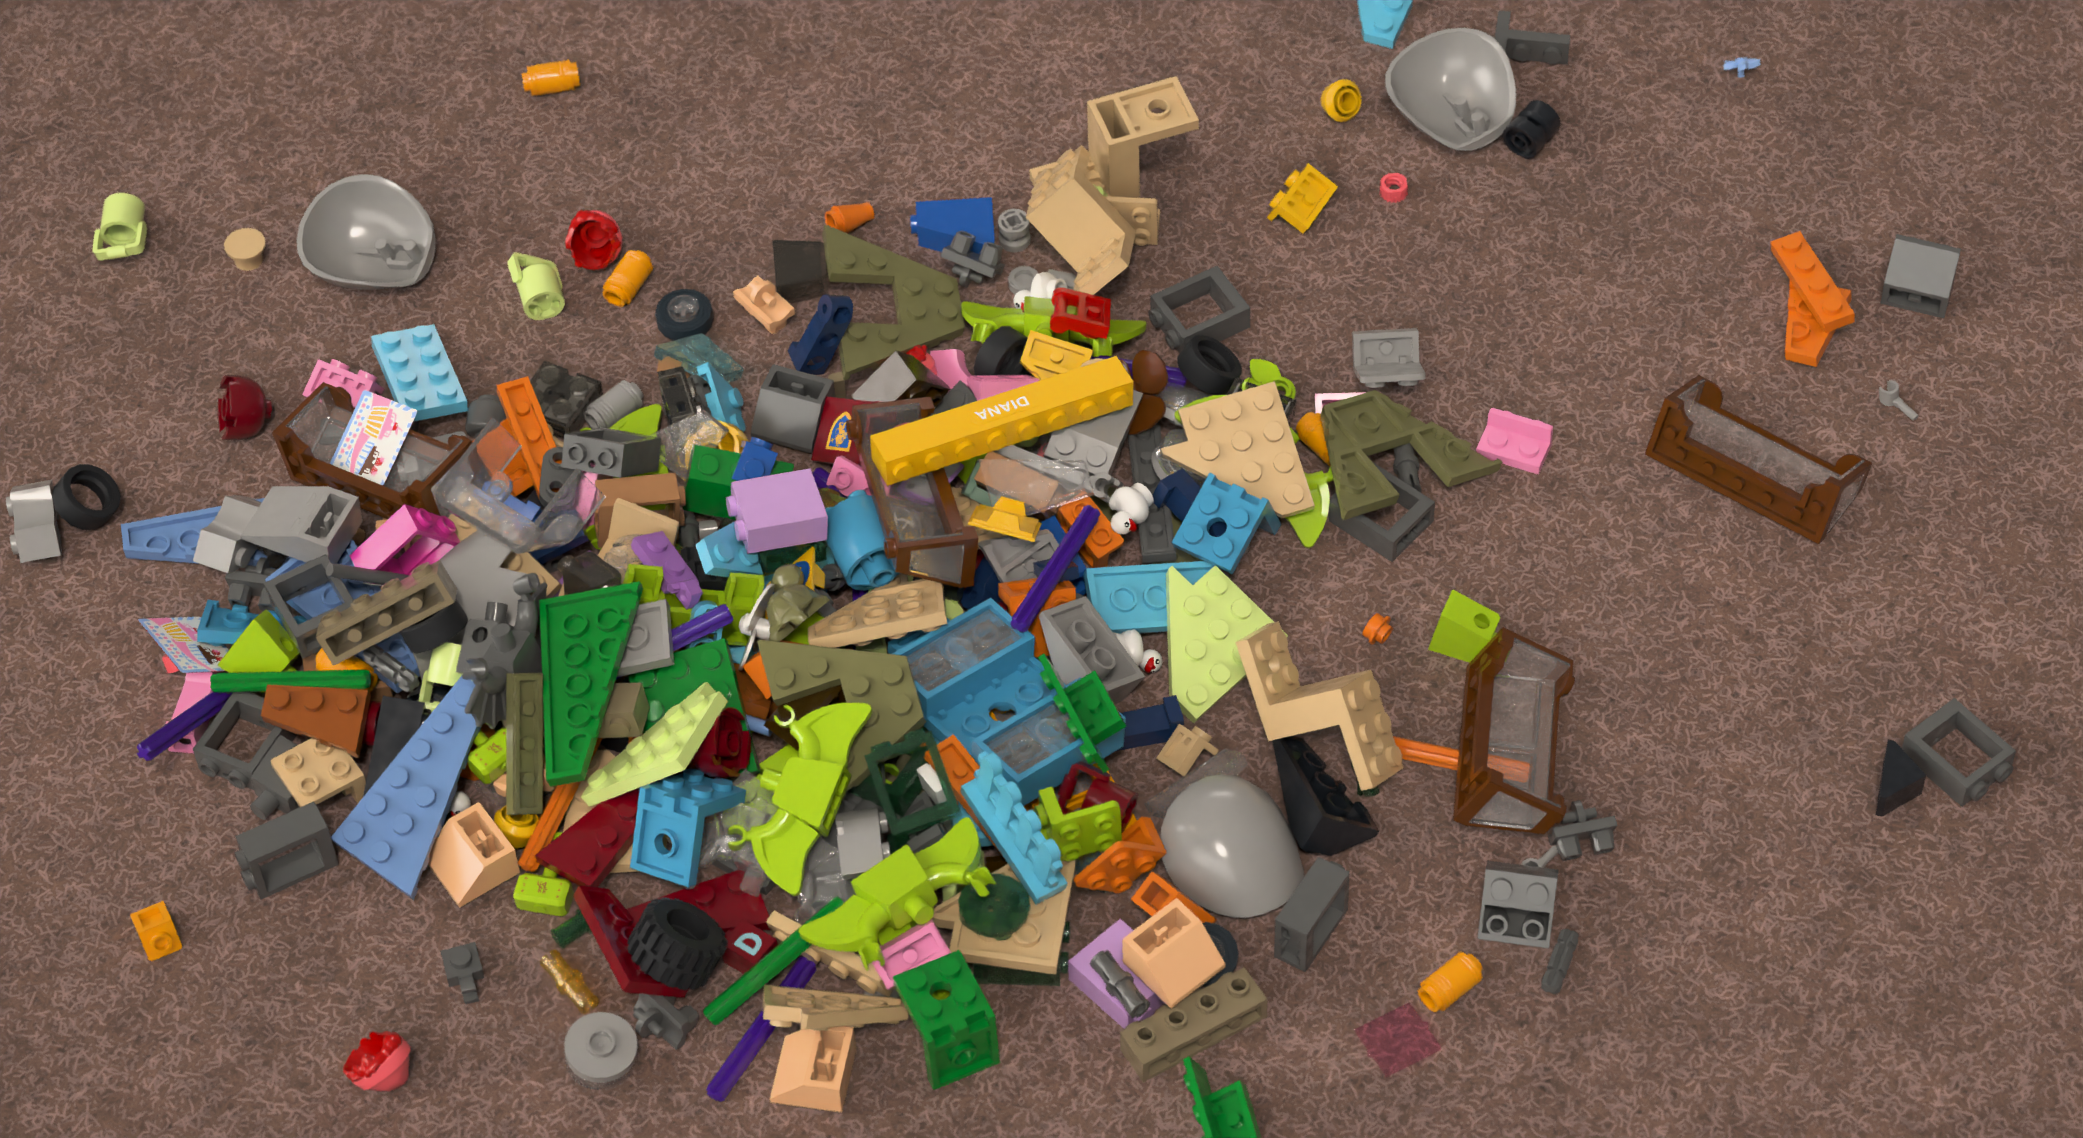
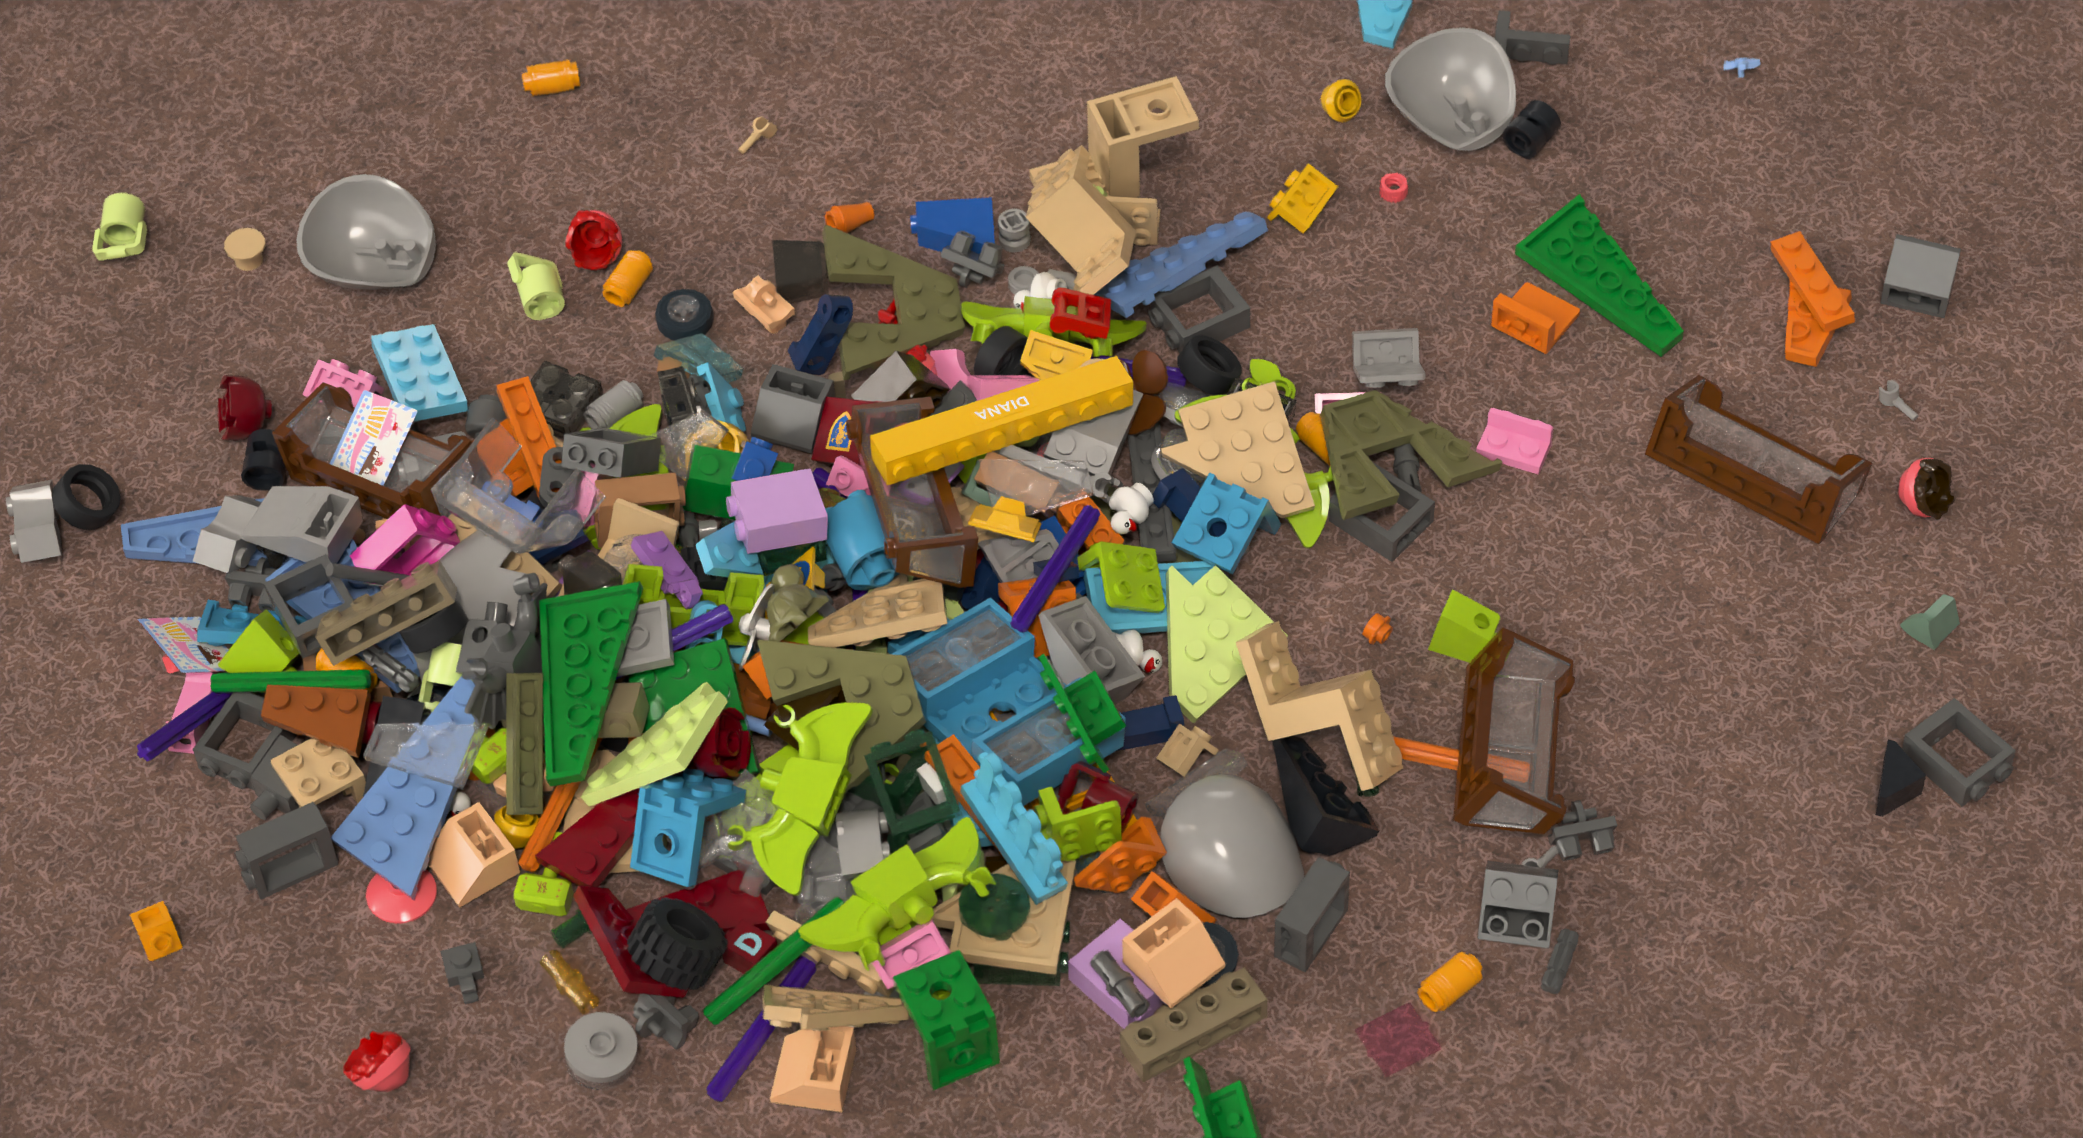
none -> black wheel [241,429,286,491]
none -> clear wing [363,722,489,789]
none -> coral dish [366,869,437,923]
none -> tan hand [738,117,777,154]
none -> red hand [878,299,898,324]
none -> lime bracket [1077,541,1165,613]
none -> medium blue wing [1094,212,1268,318]
none -> orange bracket [1491,282,1580,354]
none -> green wing [1515,194,1684,357]
none -> dark brown hair [1898,458,1955,520]
none -> sand green tile [1900,594,1960,650]

